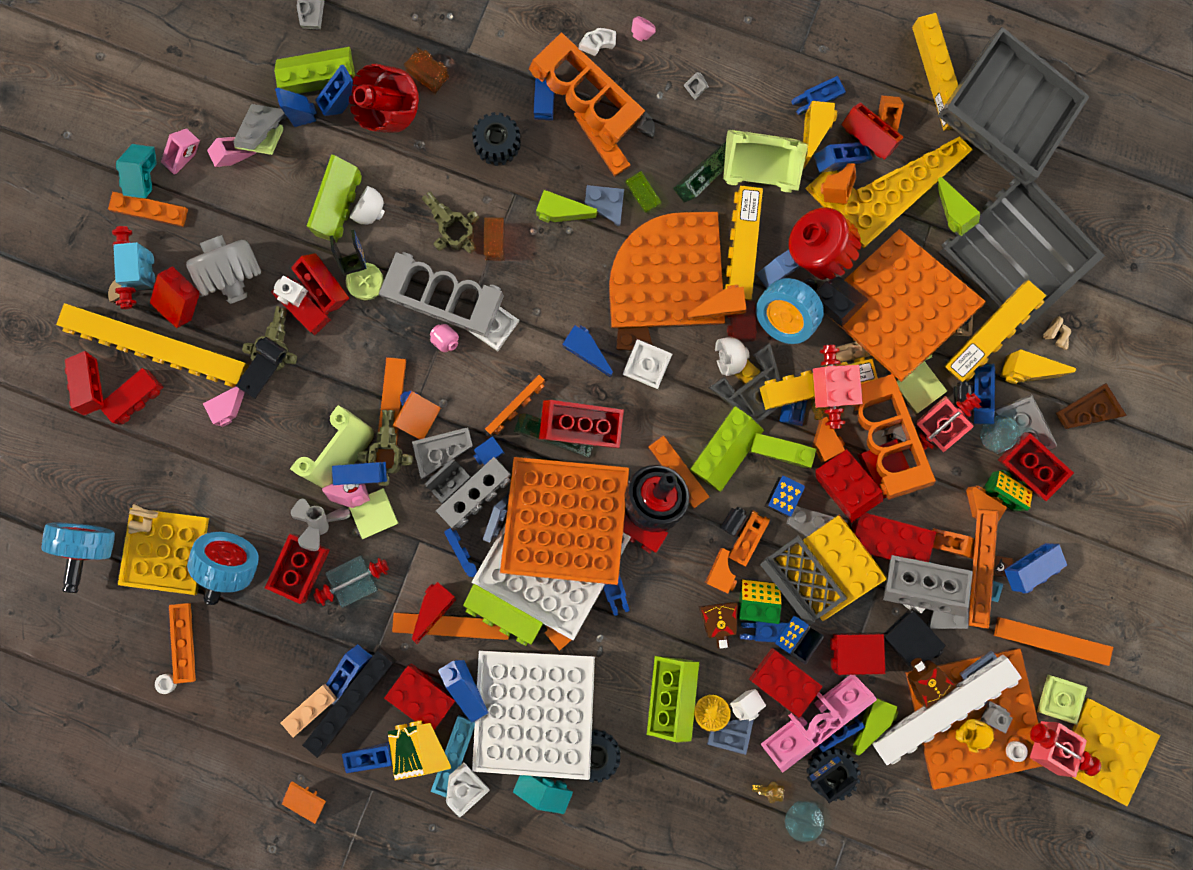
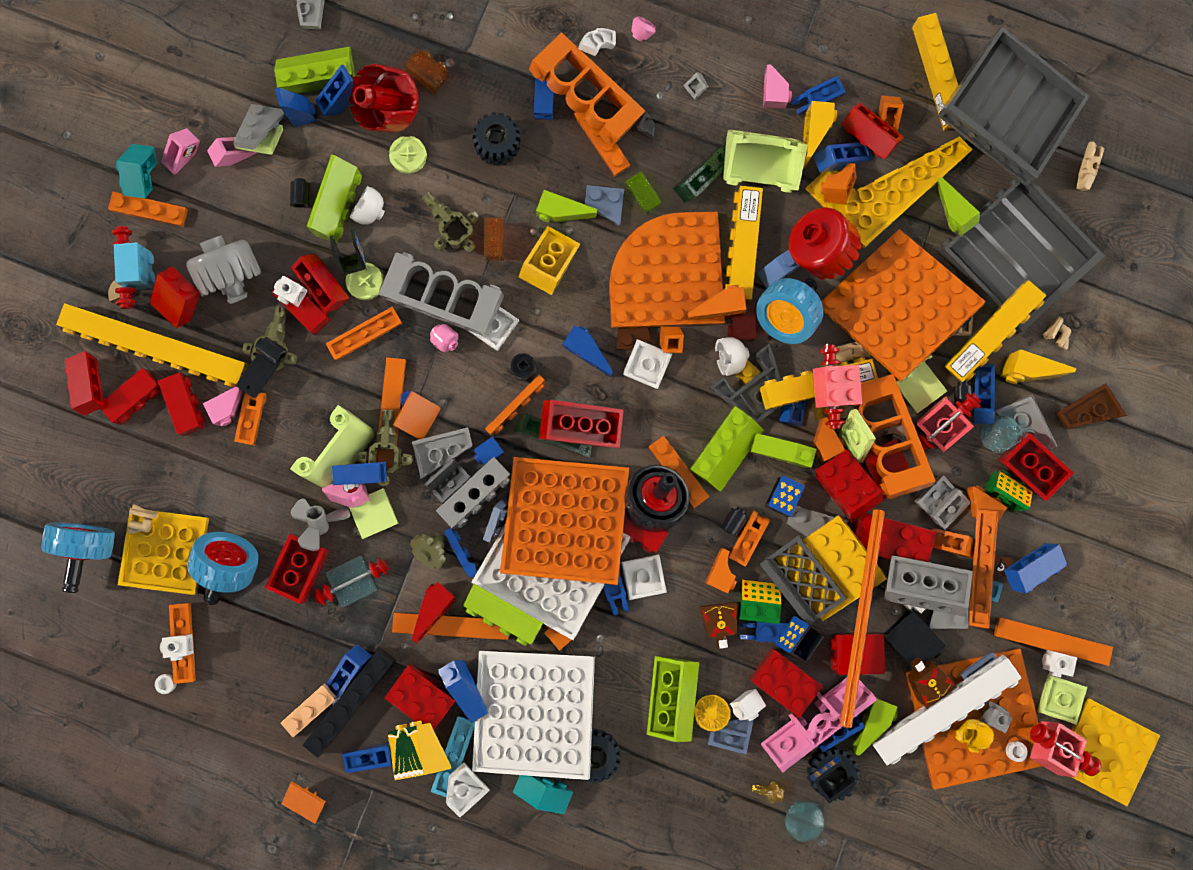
black slope [816,276,868,327] -> none
none -> red brick [158,372,205,436]
none -> white brick [160,634,194,661]
none -> orange plate [234,392,267,446]
none -> black brick [290,178,310,208]
none -> orange plate [326,306,403,361]
none -> yellowish green tile [389,136,427,174]
none -> olive plant [410,534,446,569]
none -> black wheel [510,353,537,381]
none -> yellow slope [519,226,580,295]
none -> white tile [621,554,667,600]
none -> orange brick [659,326,684,353]
none -> bright pink slope [763,64,792,109]
none -> yellowish green tile [839,409,876,463]
none -> orange axle [840,509,885,728]
none -> light grey slope [914,474,971,530]
none -> white brick [1042,650,1077,678]
none -> tan hinge [1076,141,1104,191]

